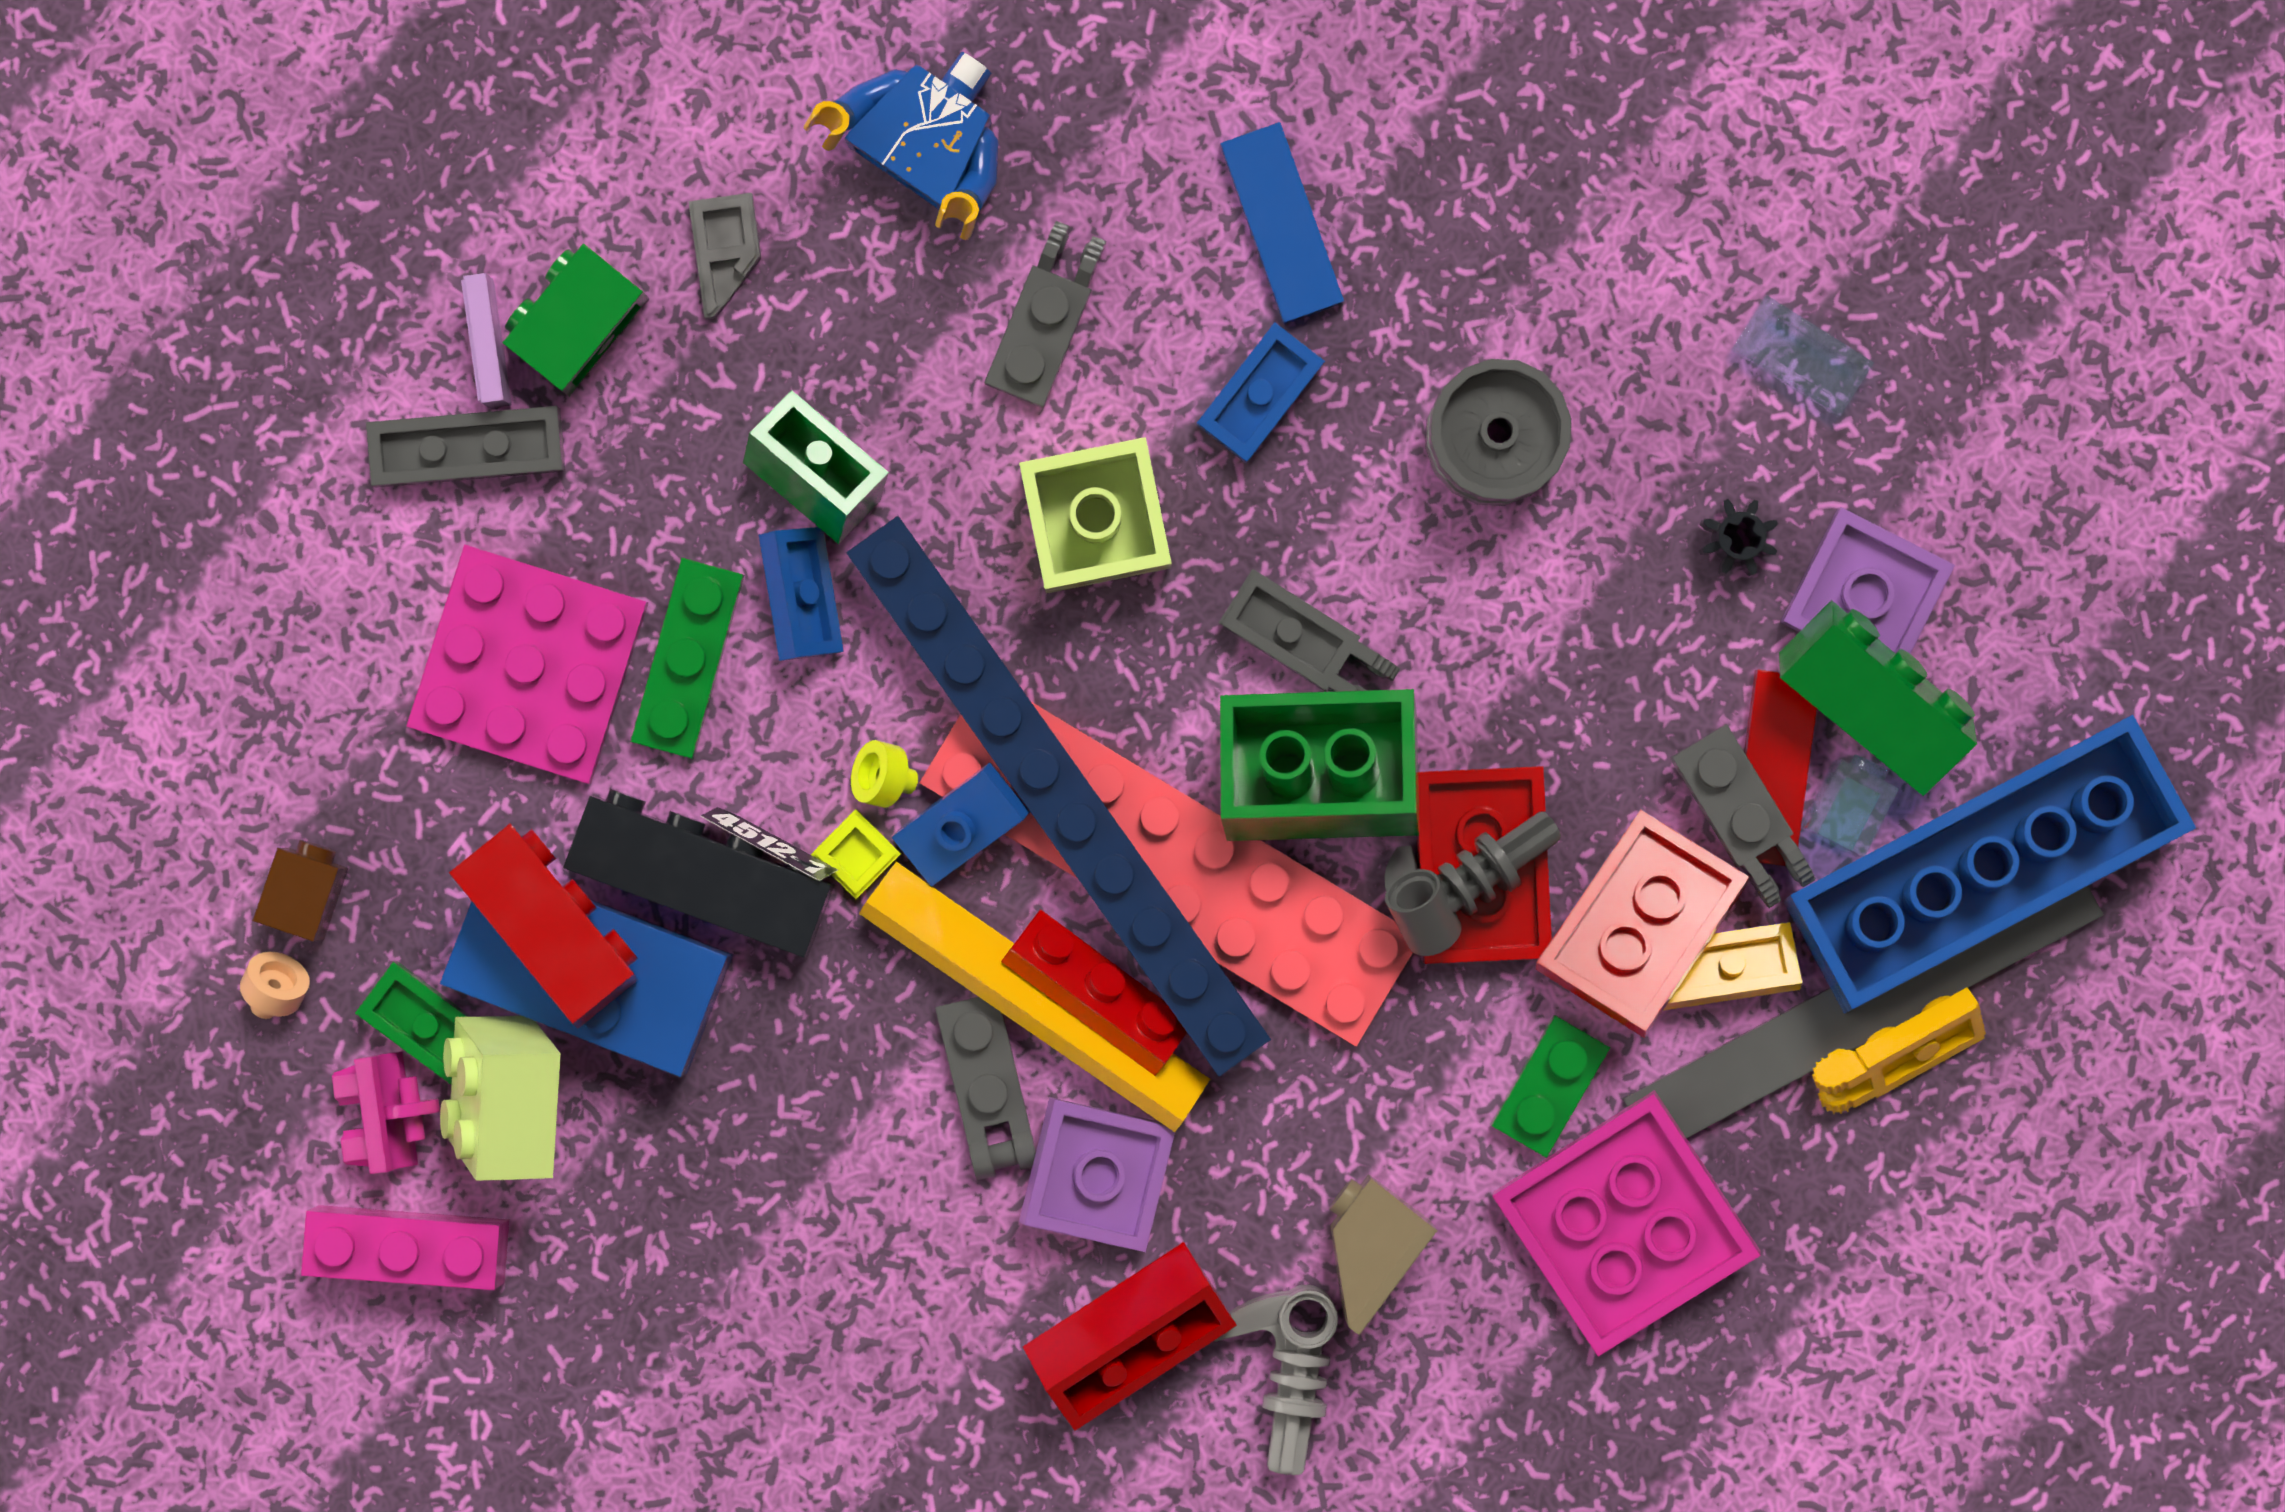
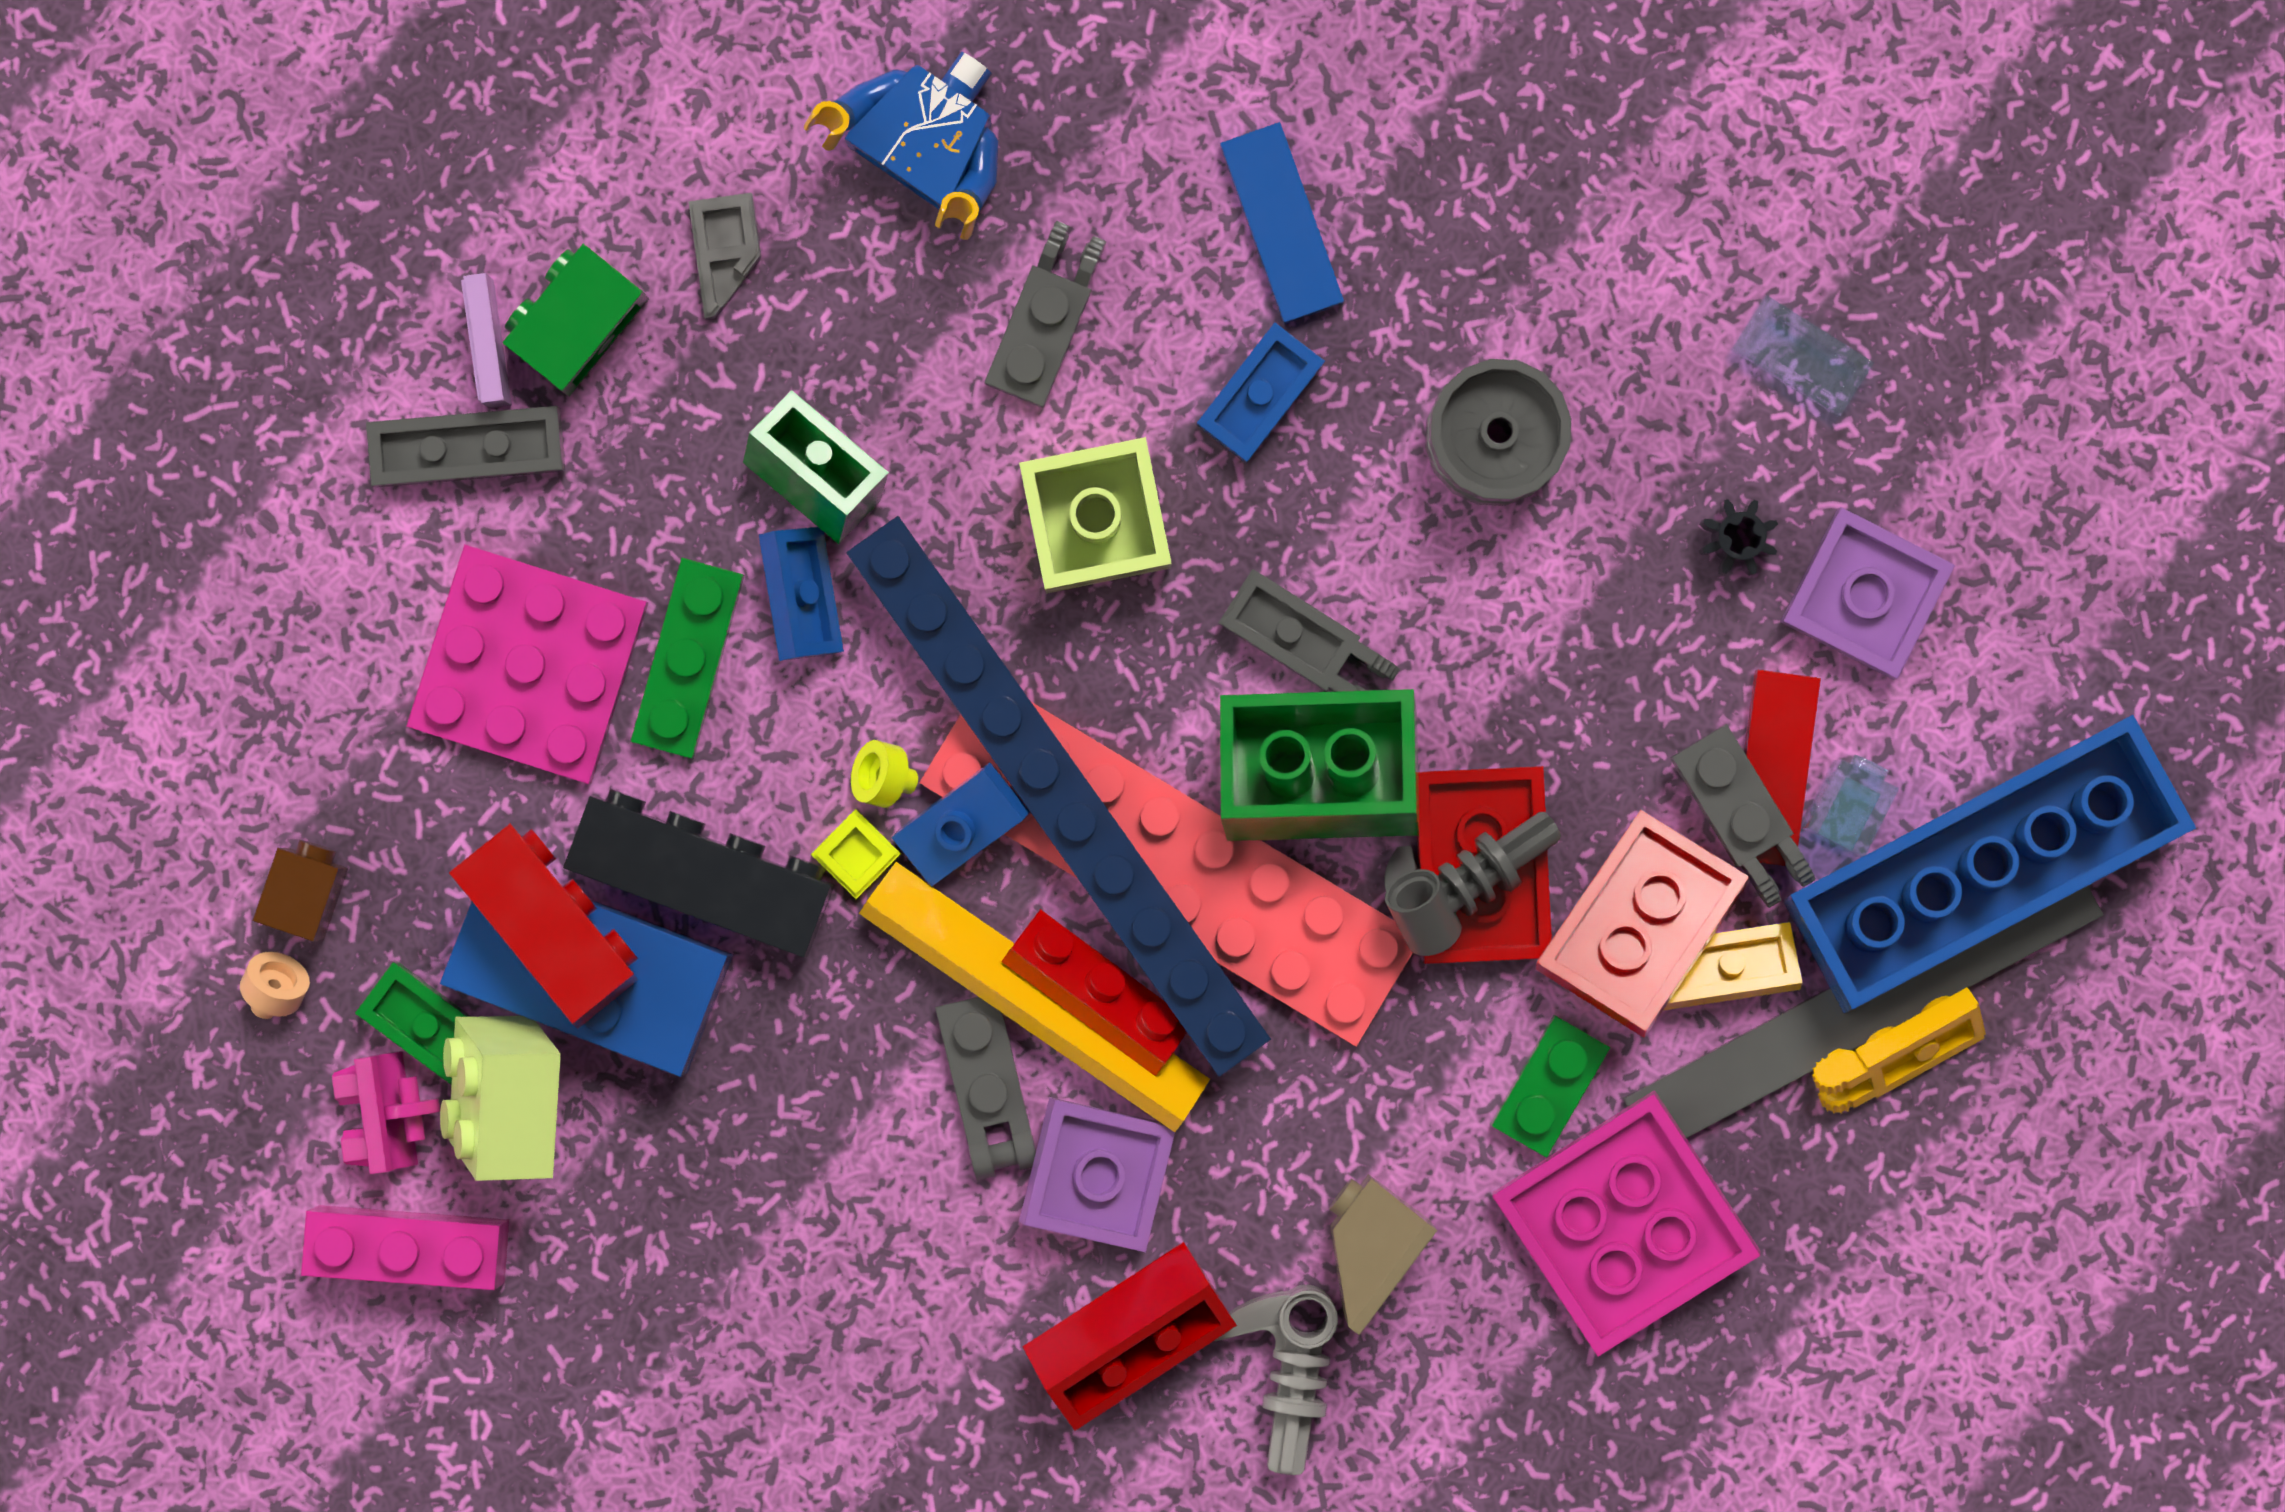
black sticker [700,807,838,881] -> none
green brick [1779,600,1977,796] -> none

